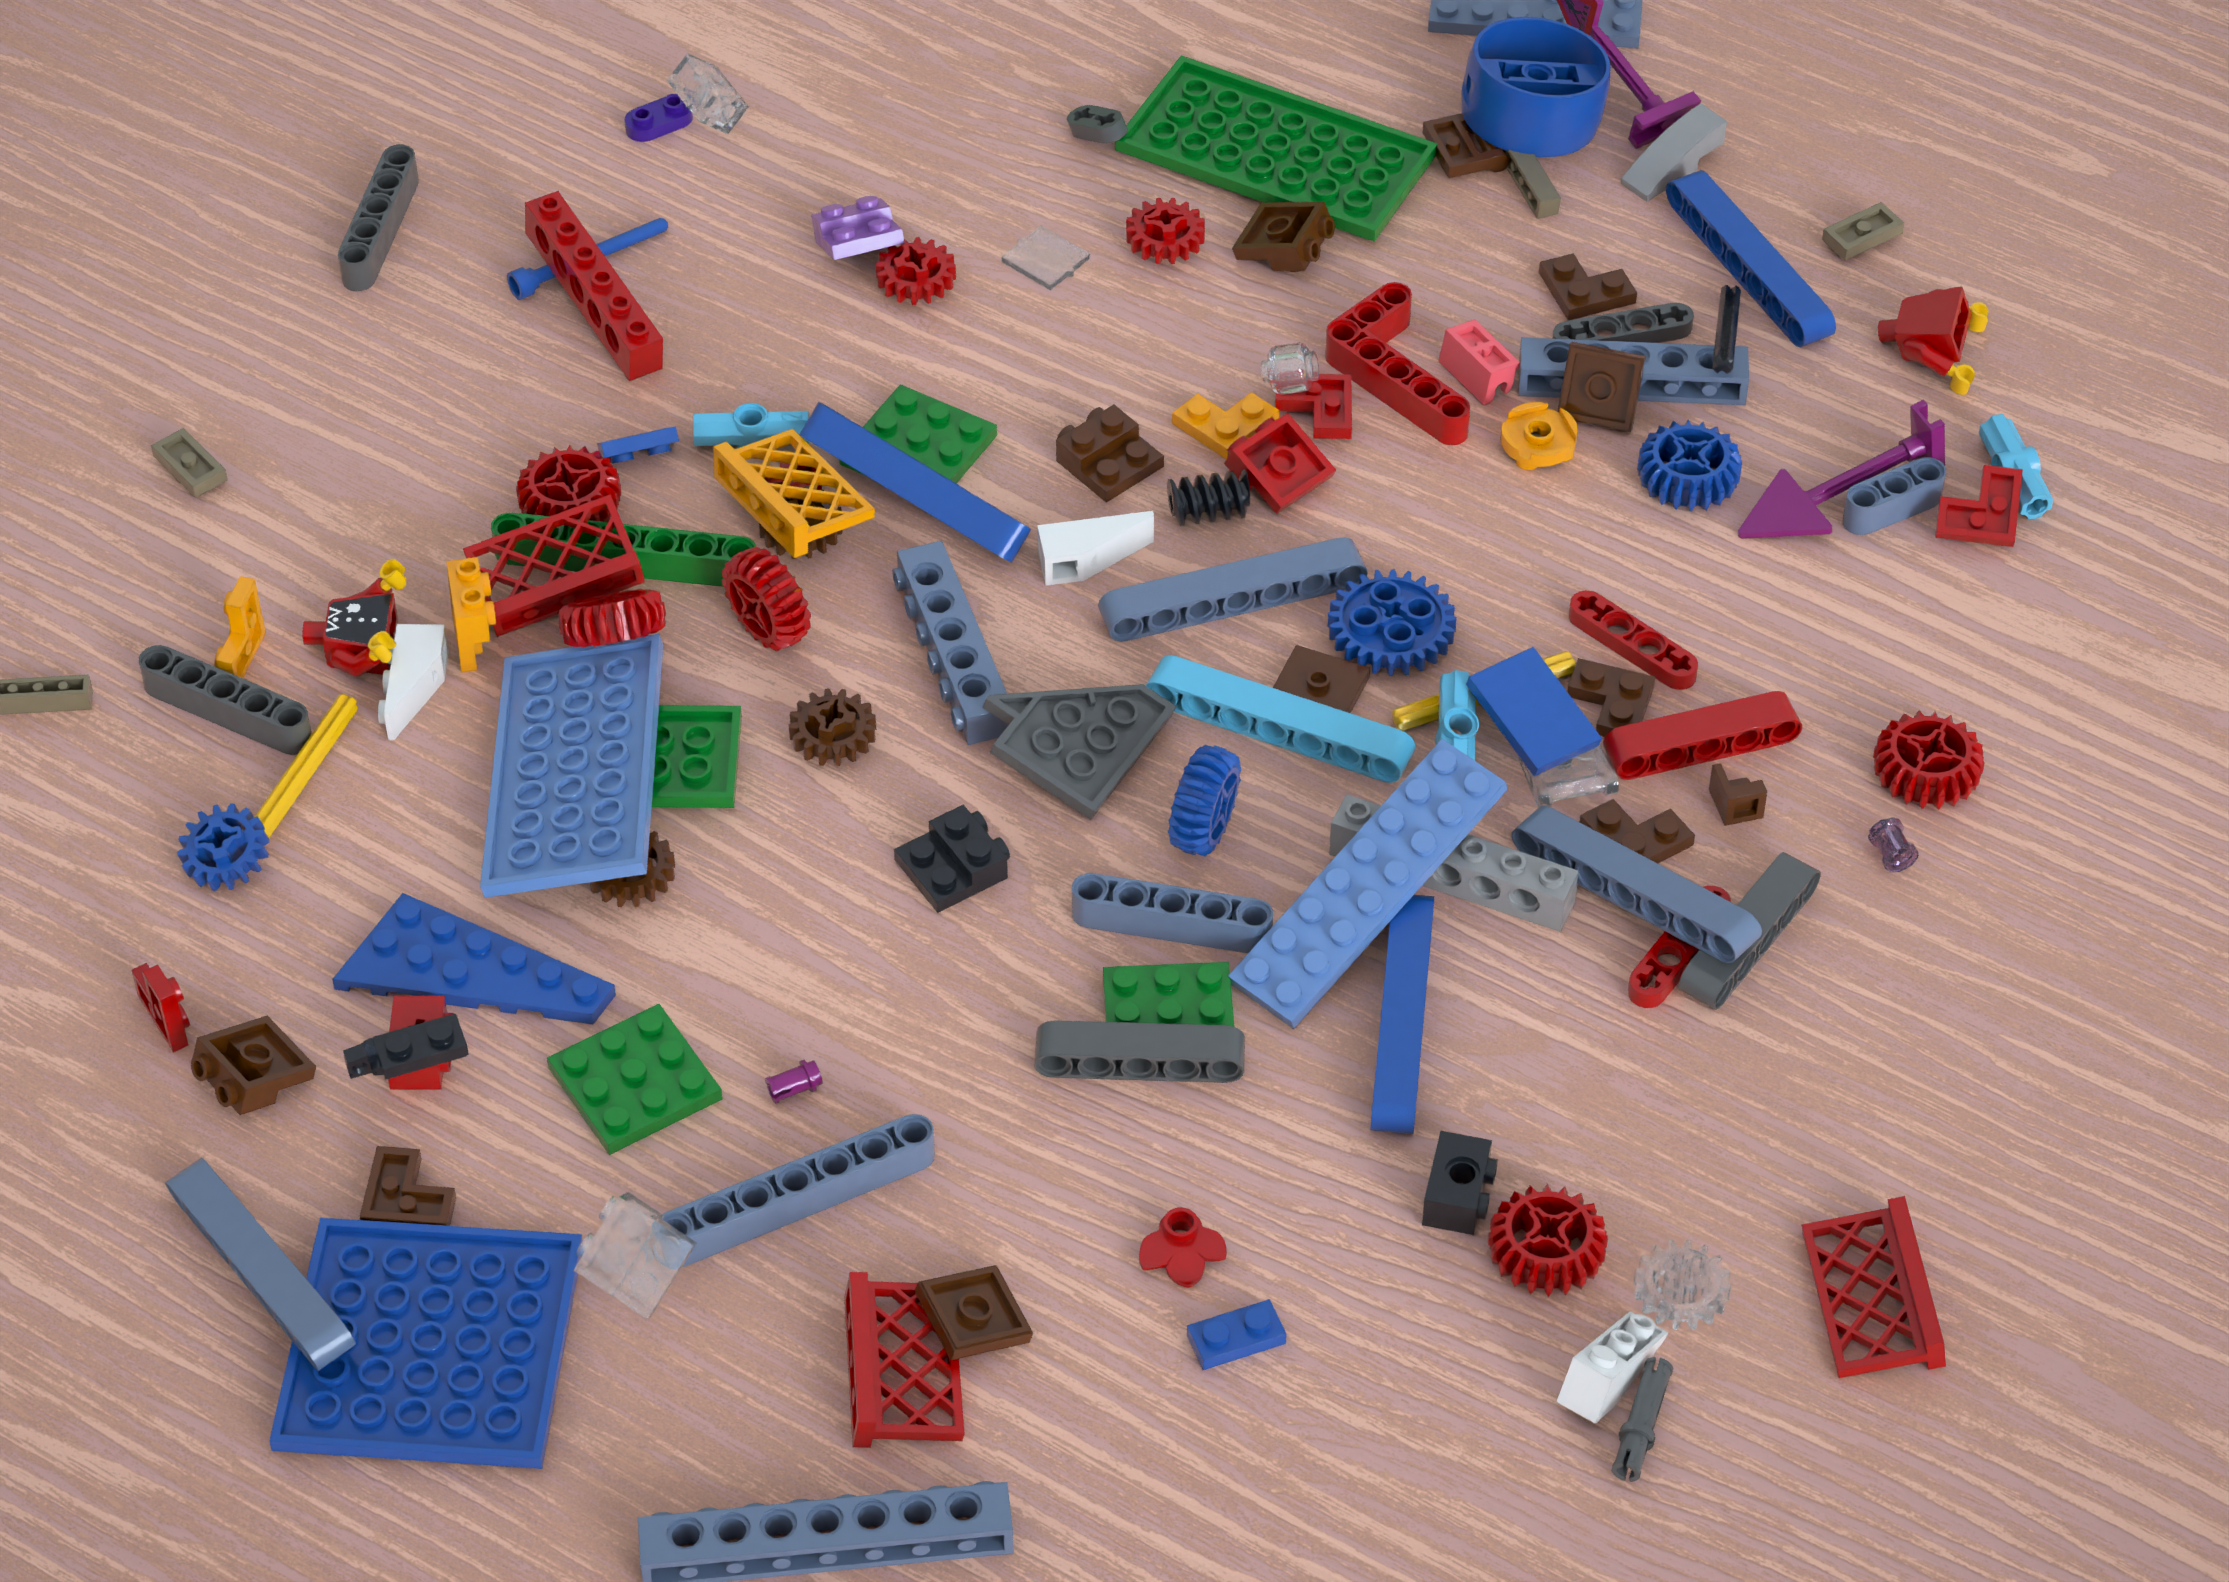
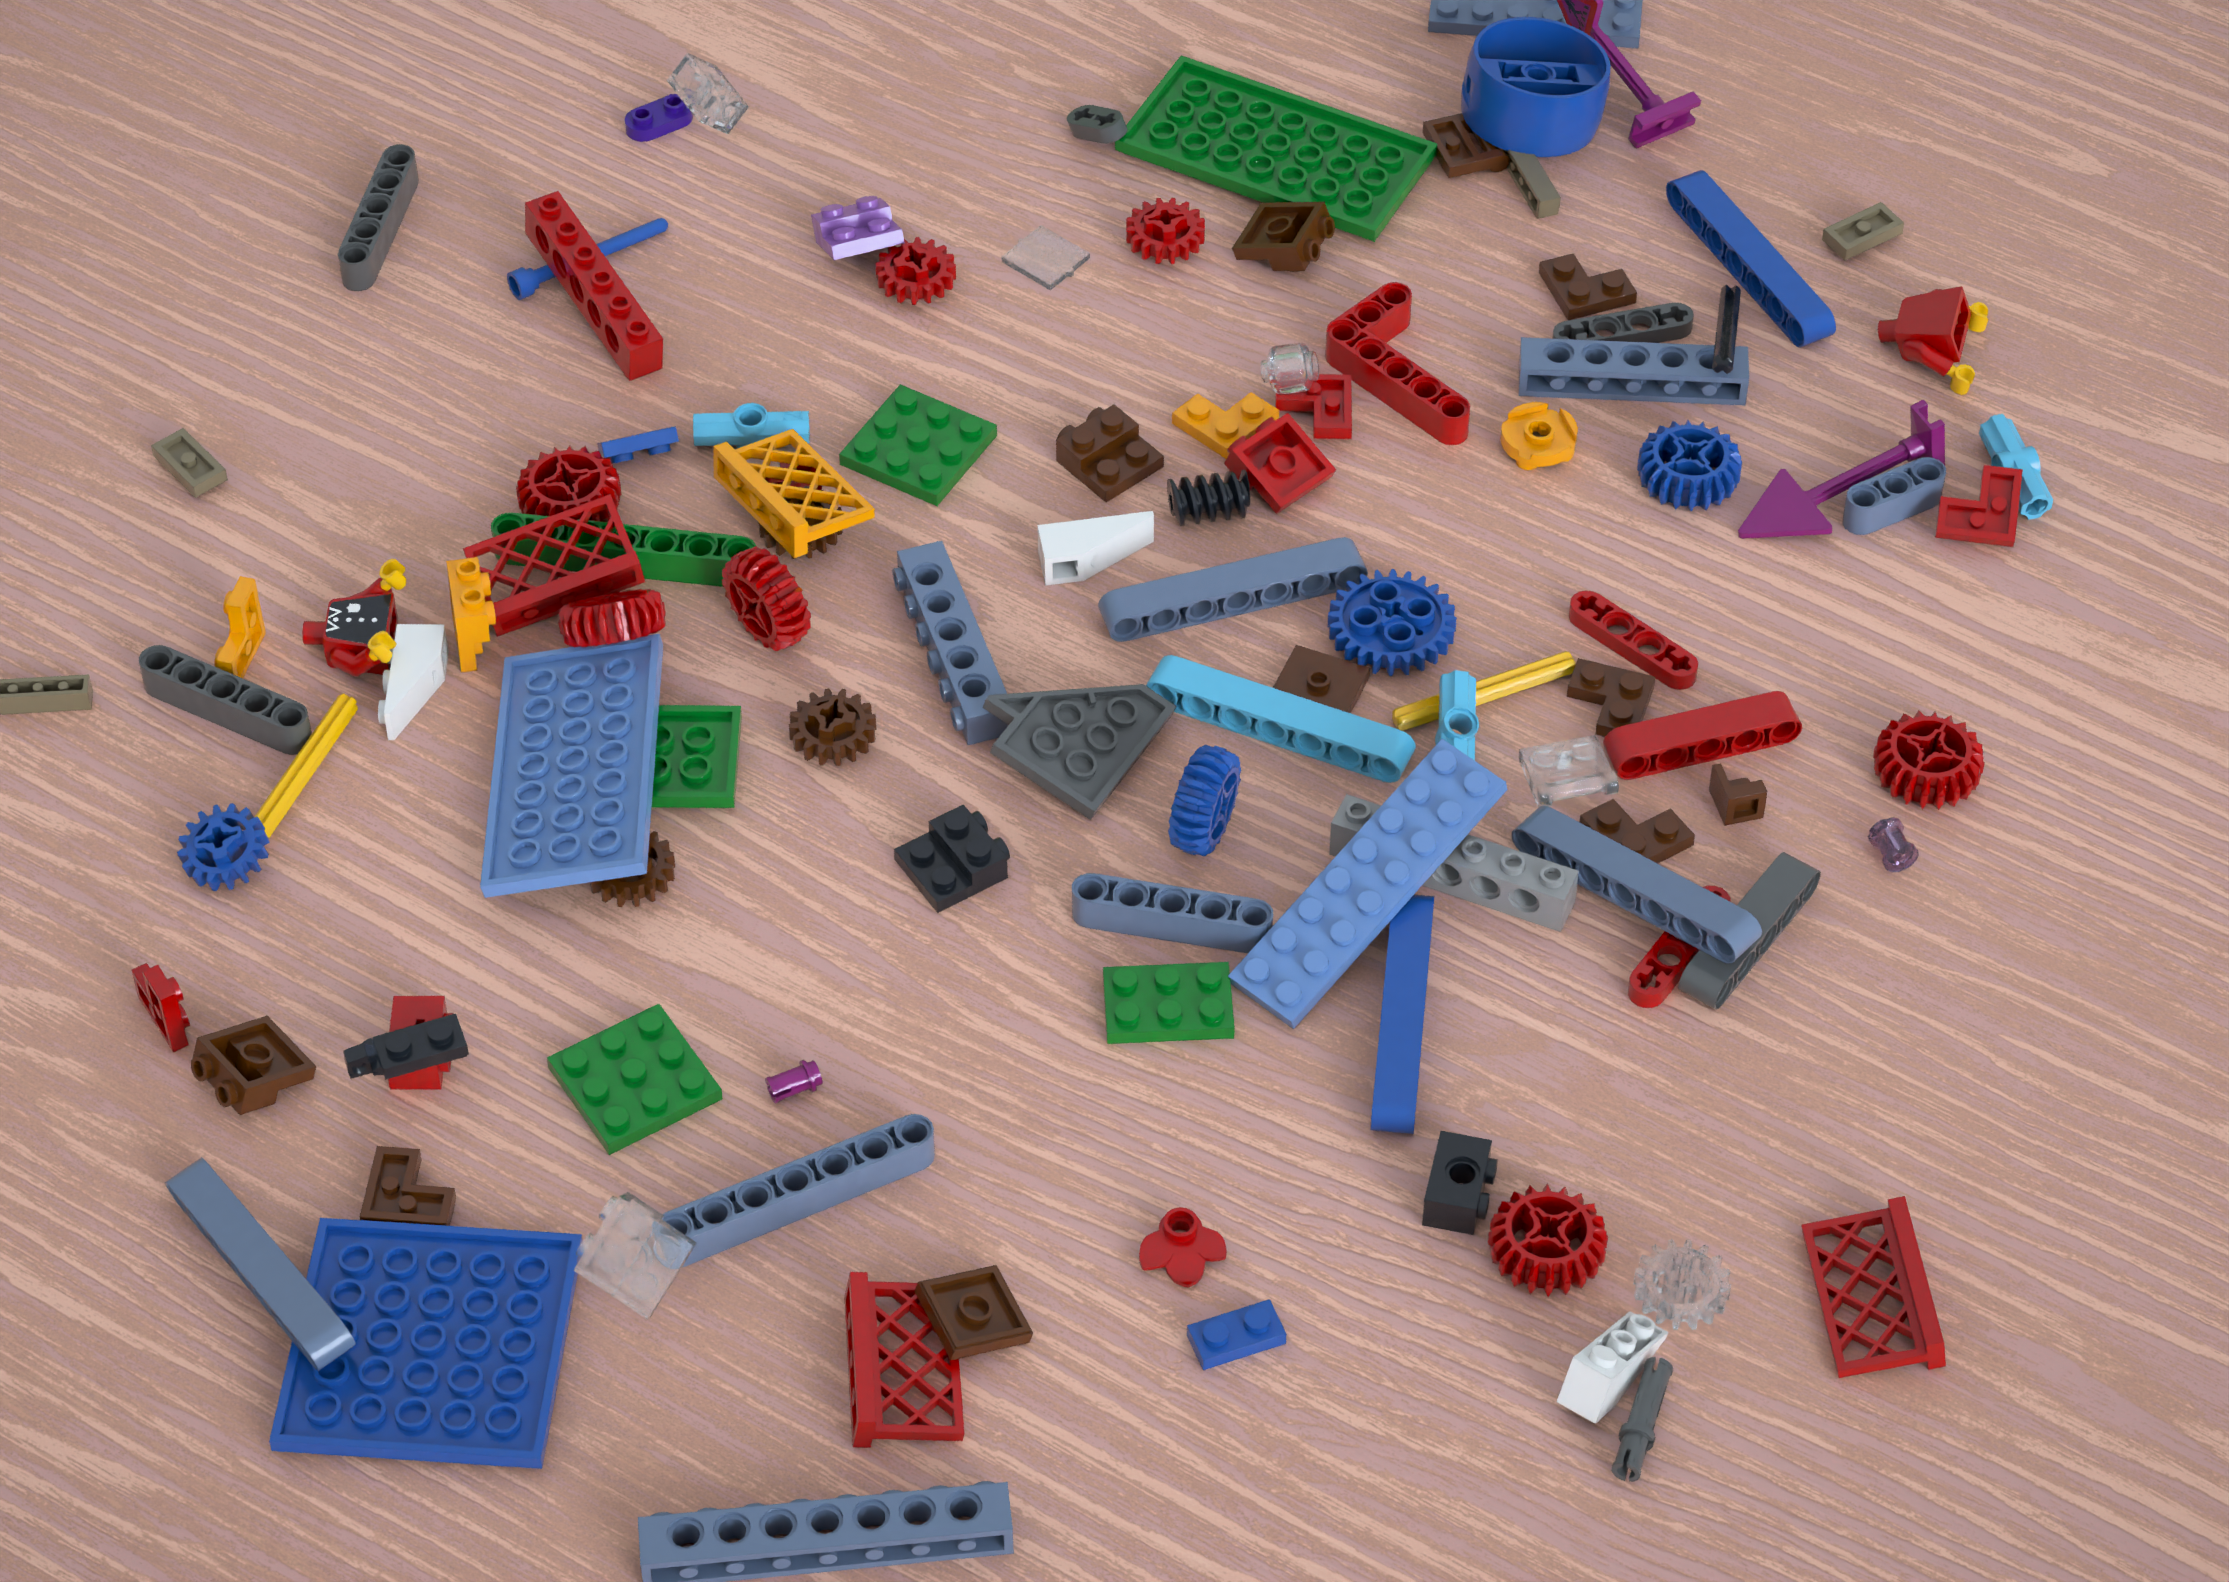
blue wing [332,893,616,1024] -> none
blue beam [799,402,1032,563] -> none
dark grey beam [1034,1020,1245,1083] -> none
coral hinge [1438,319,1520,405] -> none
blue tile [1466,647,1602,777] -> none
reddish brown plate [1557,342,1646,432] -> none
light grey slope [1621,103,1727,202] -> none

